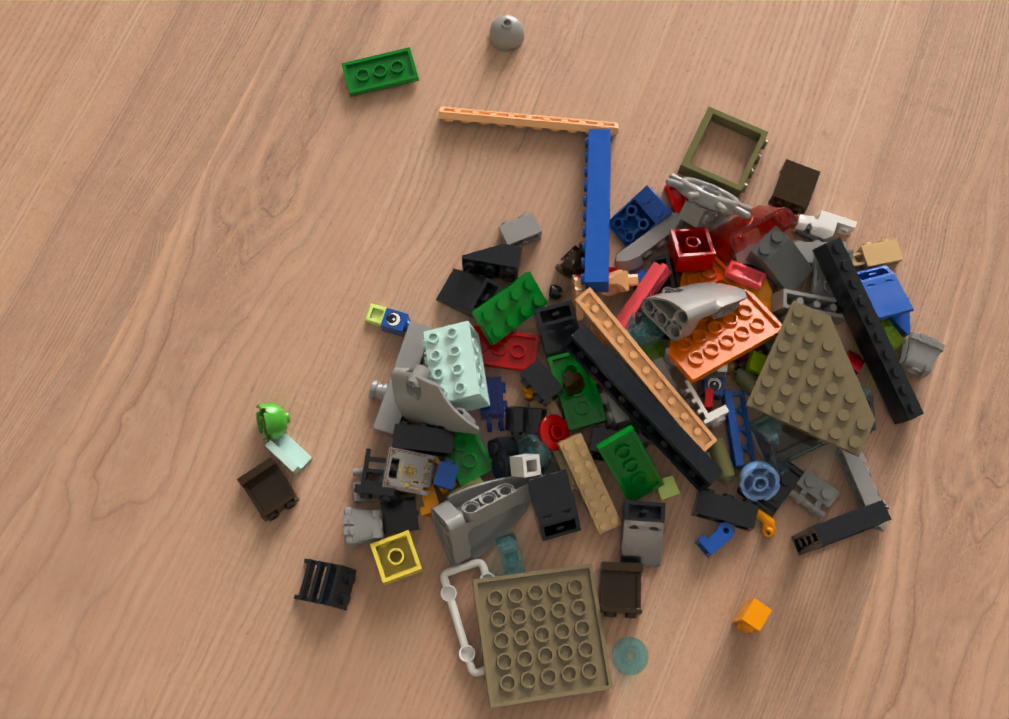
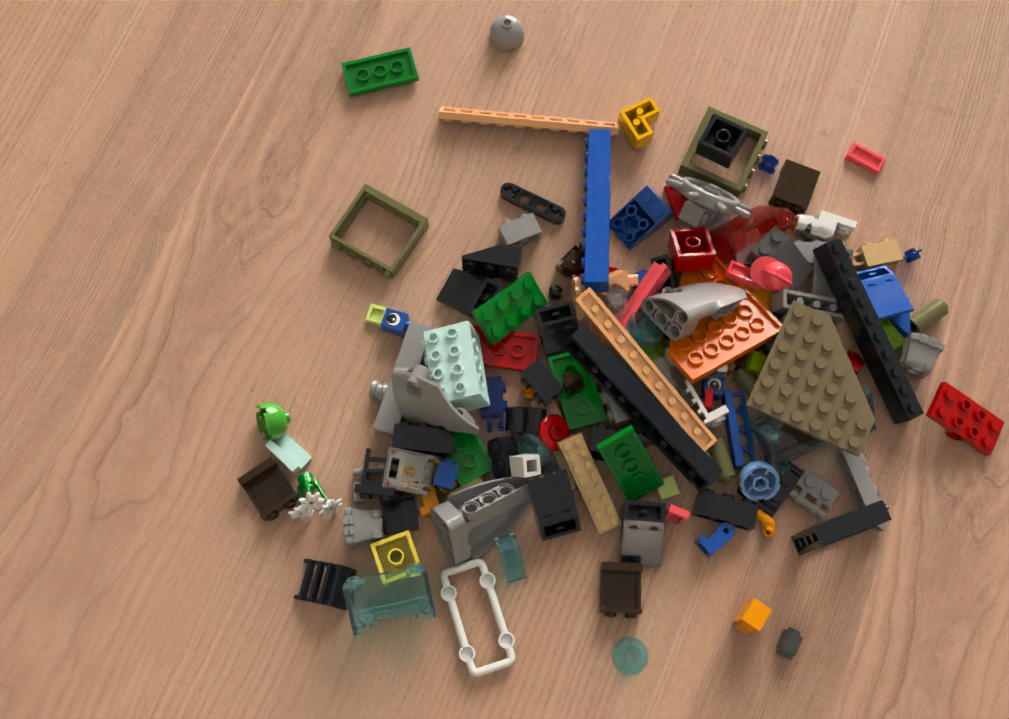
dark tan plate [472,563,614,708] -> none
light grey brick [614,213,686,271] -> none
none -> white plant [288,472,342,520]
none -> olive window [329,183,429,279]
none -> clear light blue windscreen [343,563,436,636]
none -> black beam [500,183,566,225]
none -> clear piece [603,288,628,317]
none -> yellow brick [617,97,660,150]
none -> coral tile [665,504,690,525]
none -> black brick [696,114,749,169]
none -> coral piece [750,256,793,293]
none -> clear blue plate [758,154,779,174]
none -> dark grey brick [776,627,803,660]
none -> coral tile [845,142,886,176]
none -> clear blue plate [903,248,922,263]
none -> olive brick [910,299,948,334]
none -> red plate [926,382,1005,456]

